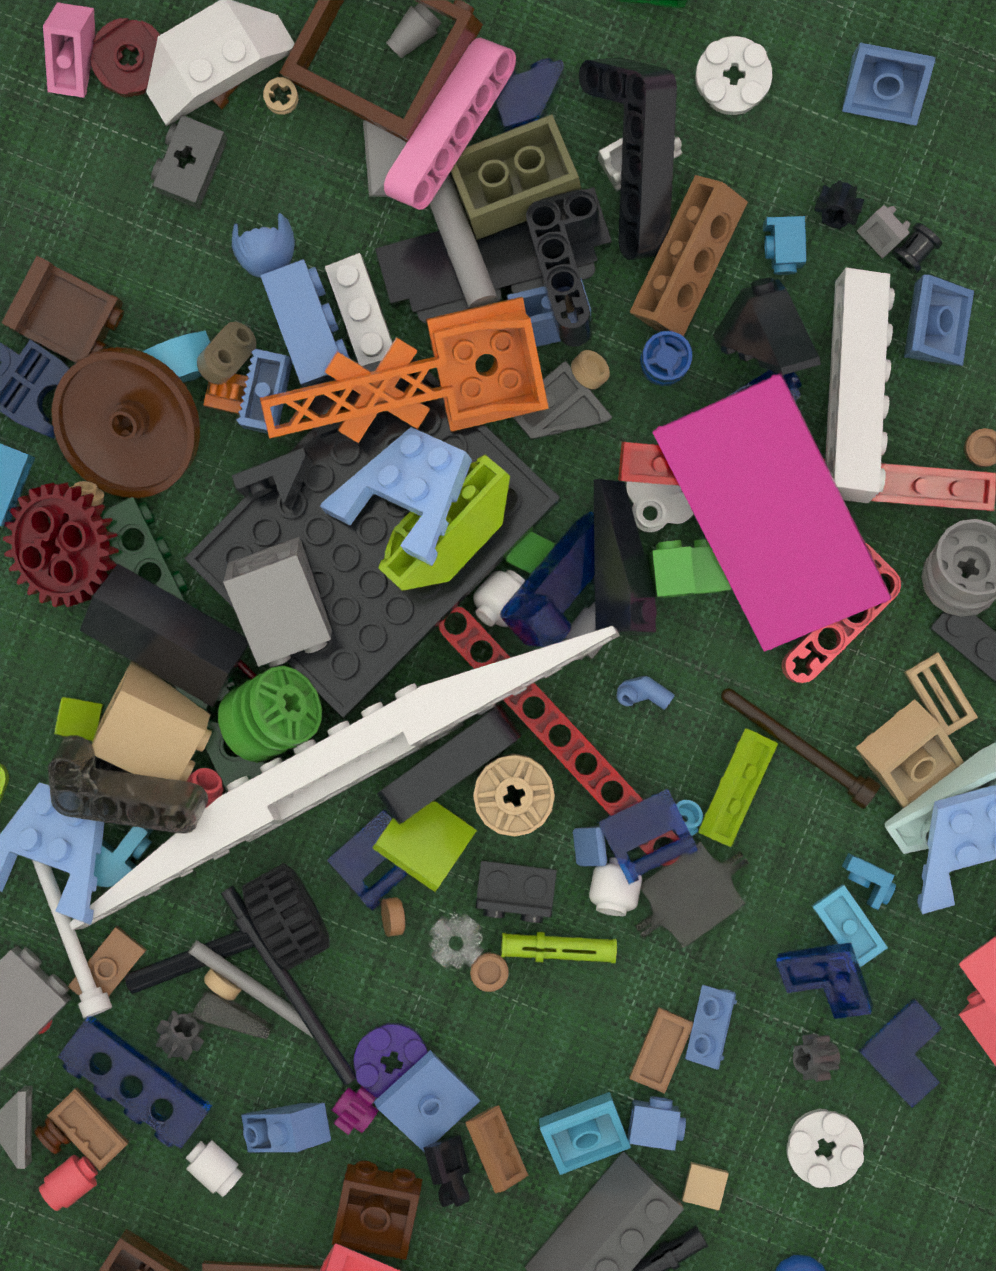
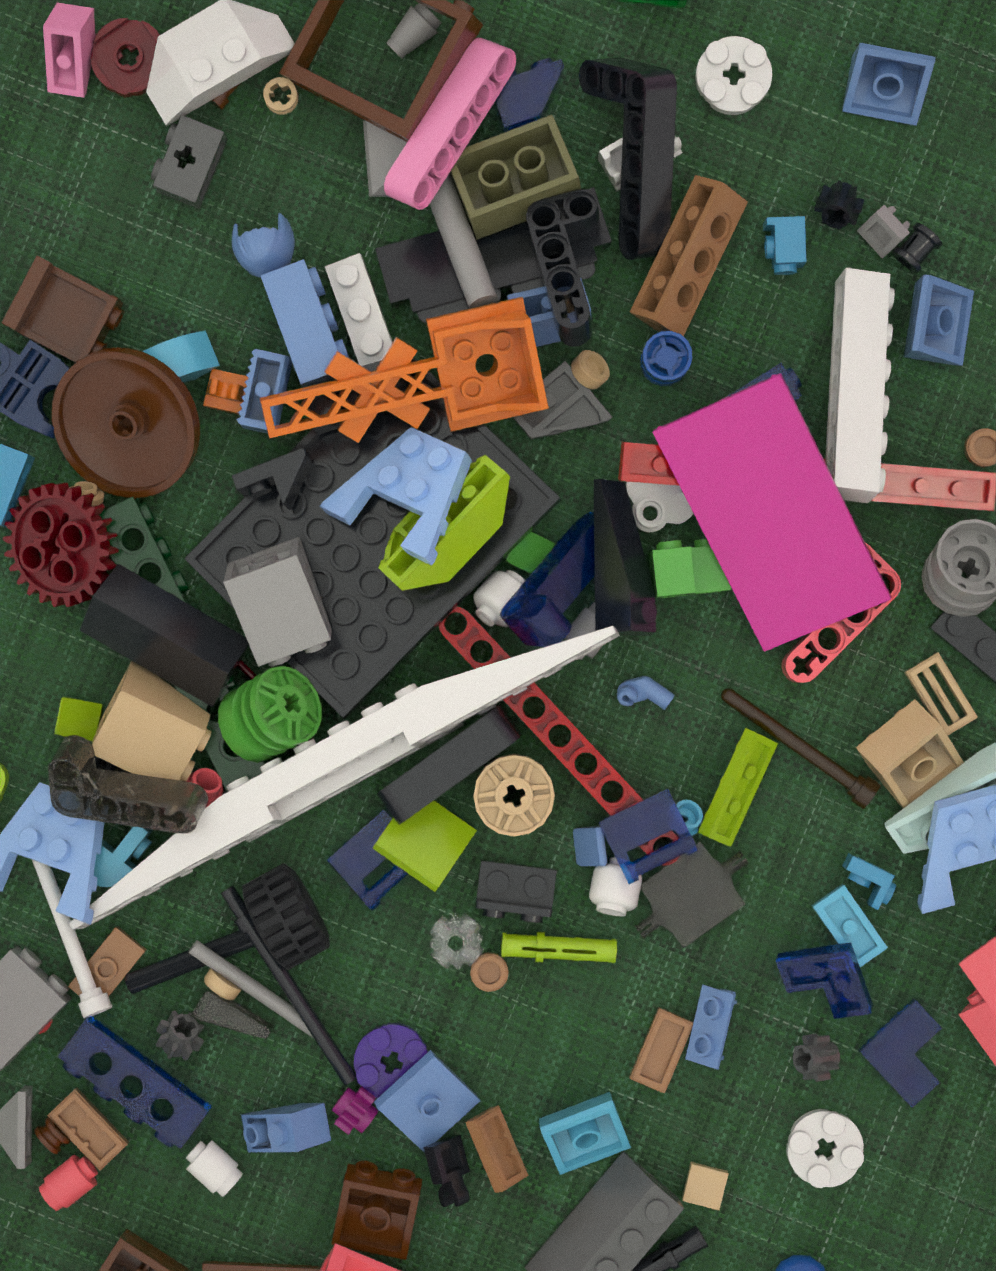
dark tan plate [197,322,256,384] -> none
medium nougat tile [381,897,405,937] -> none
medium blue brick [627,1097,686,1151] -> none
black wedge [713,278,821,375] -> none

